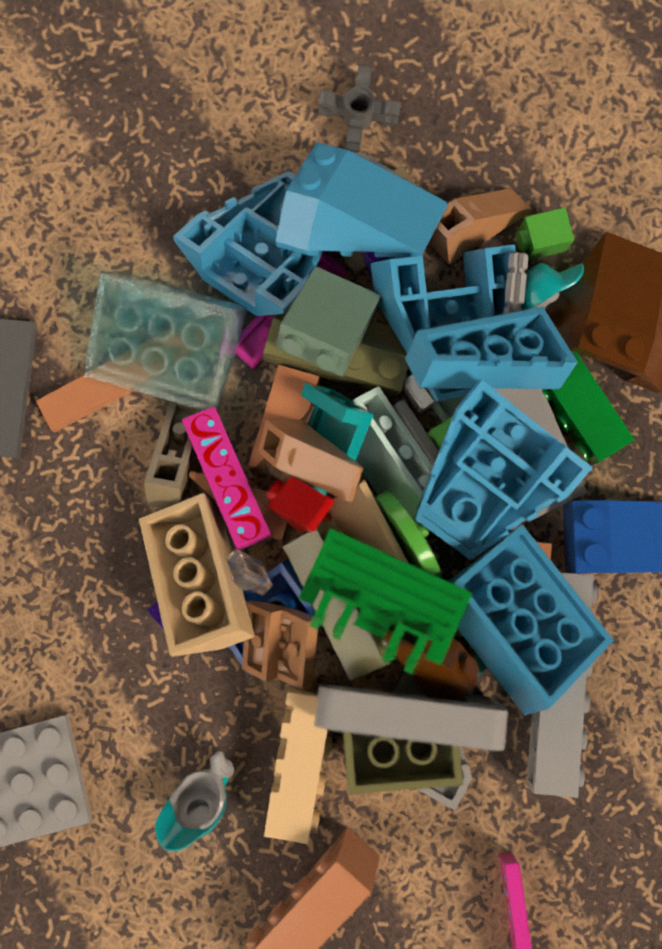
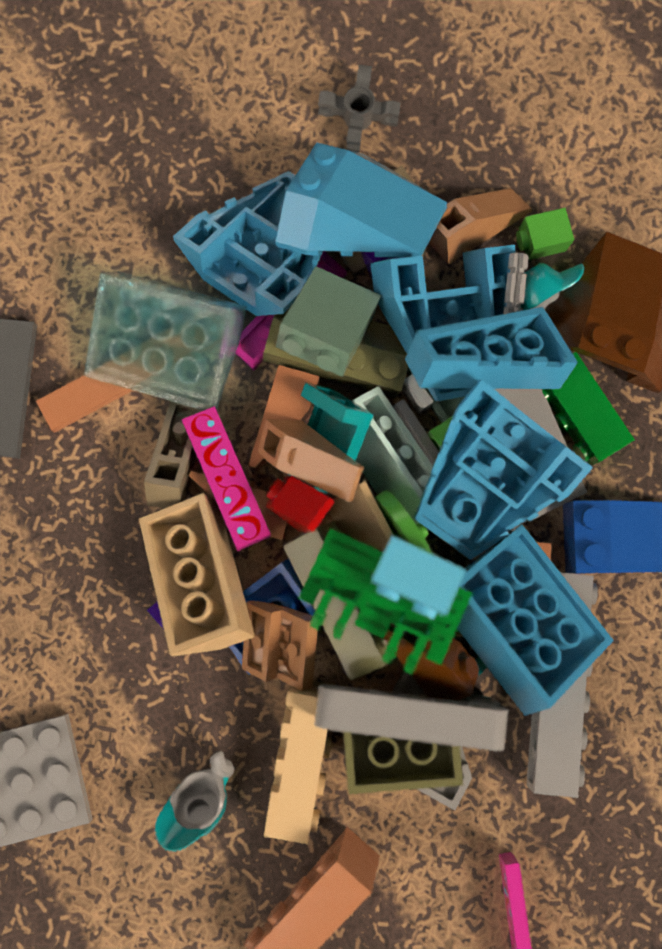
clear plate [226,549,273,595] -> none
none -> medium azure brick [371,536,466,620]

